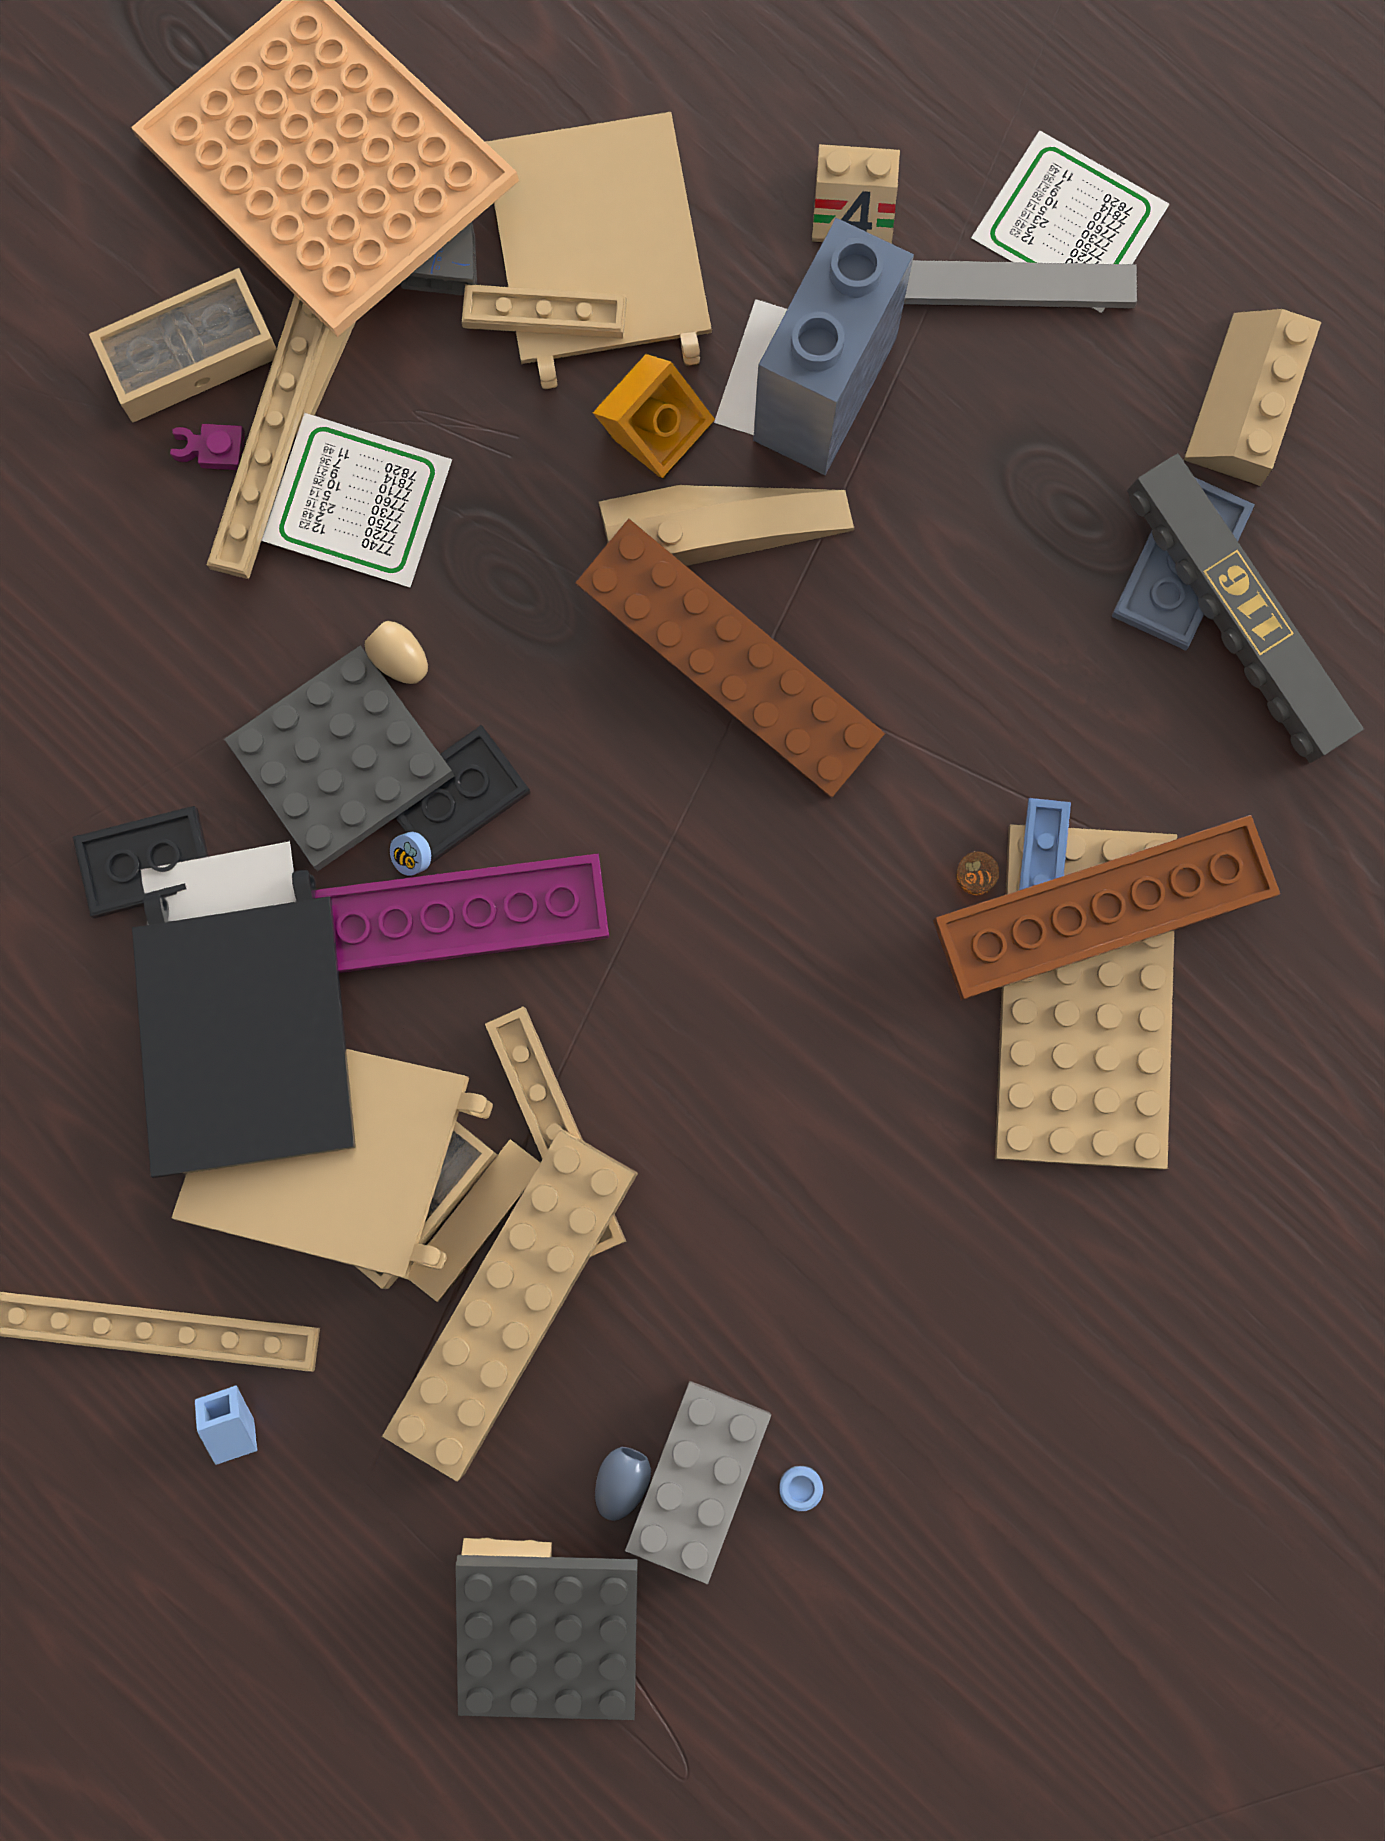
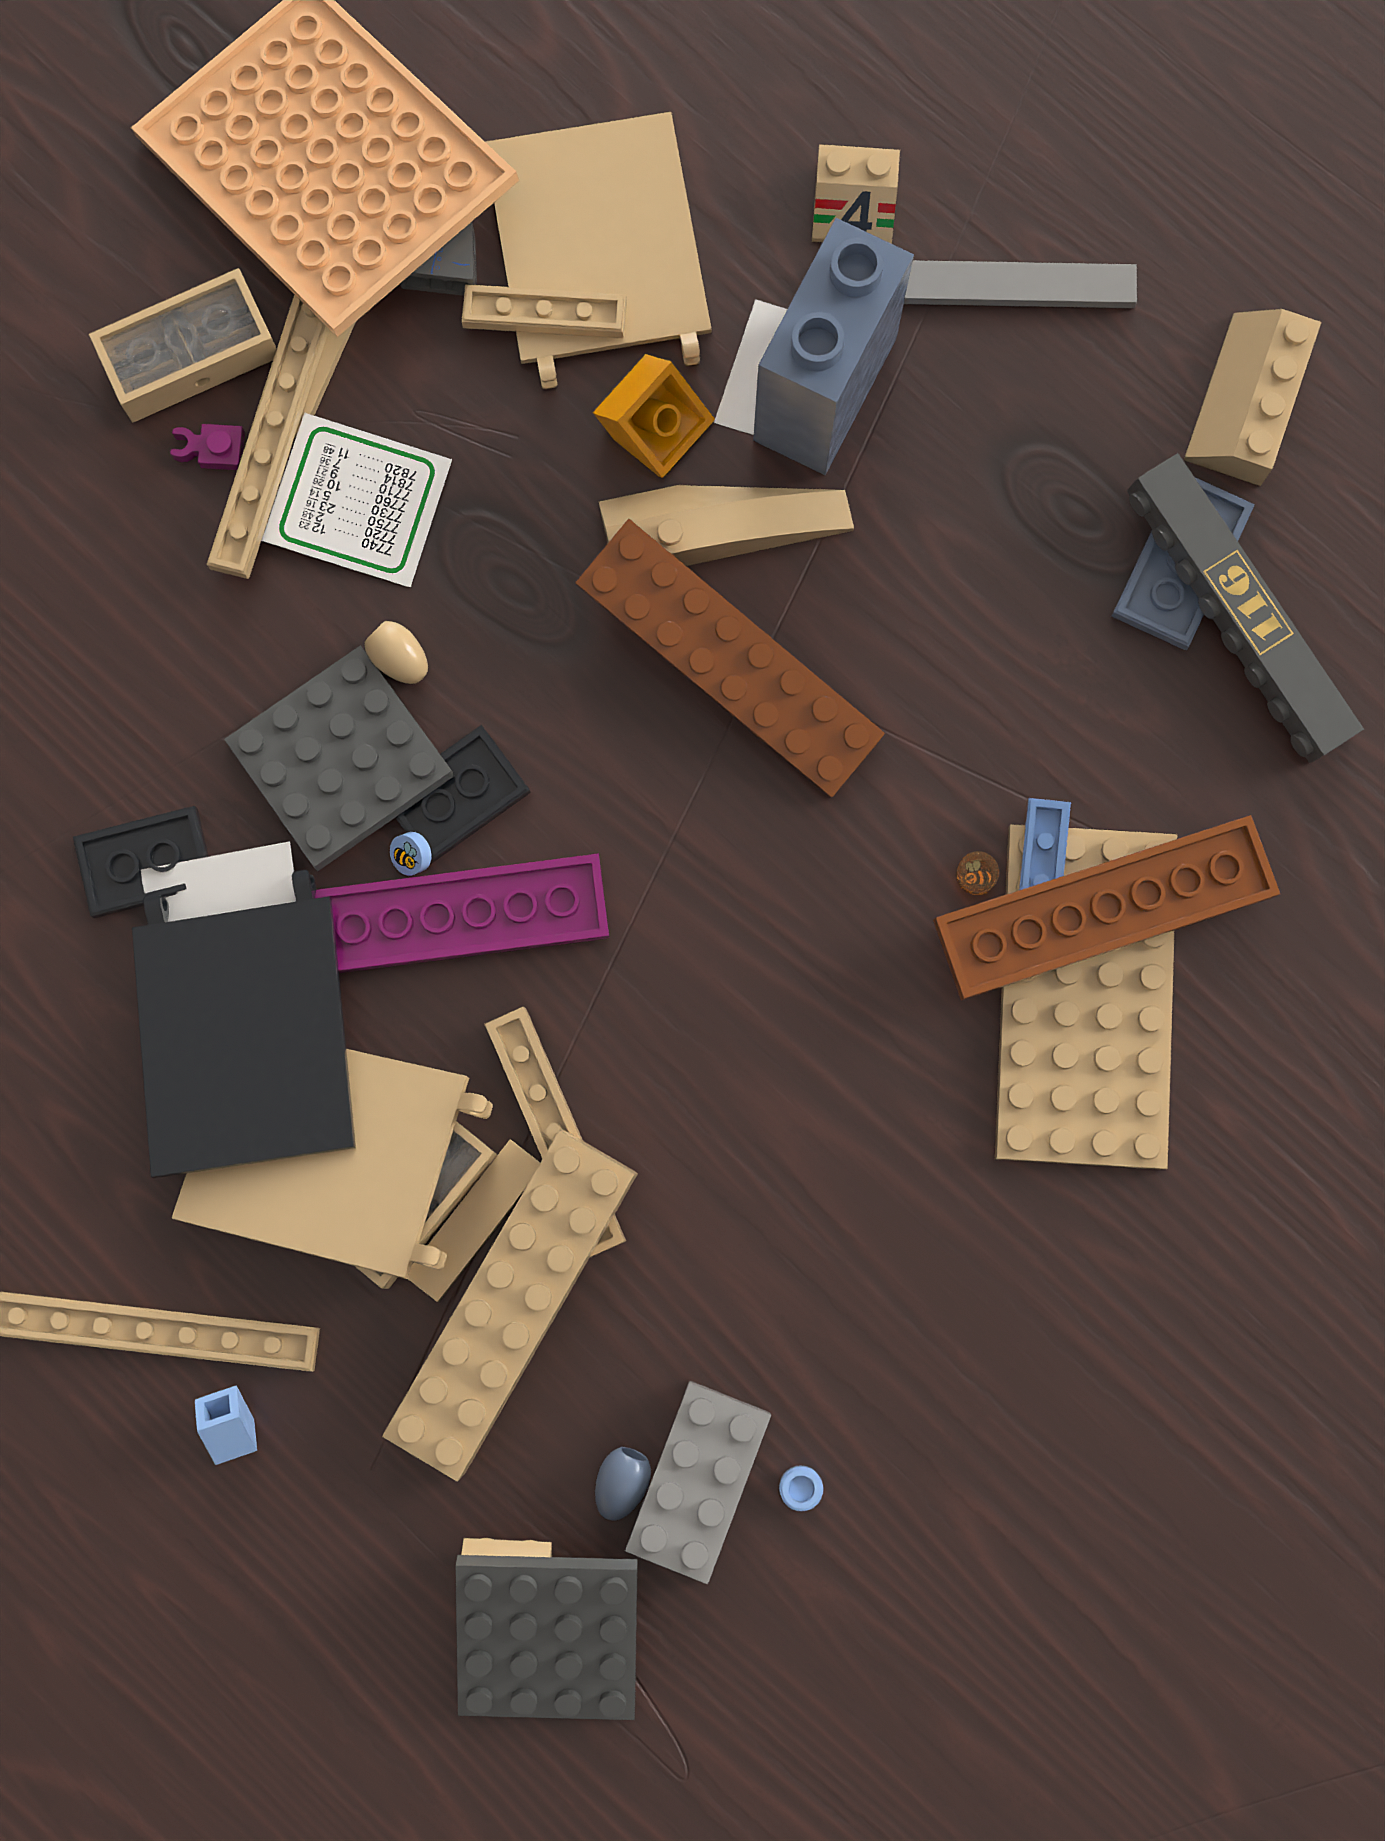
white sticker [971,130,1169,313] -> none

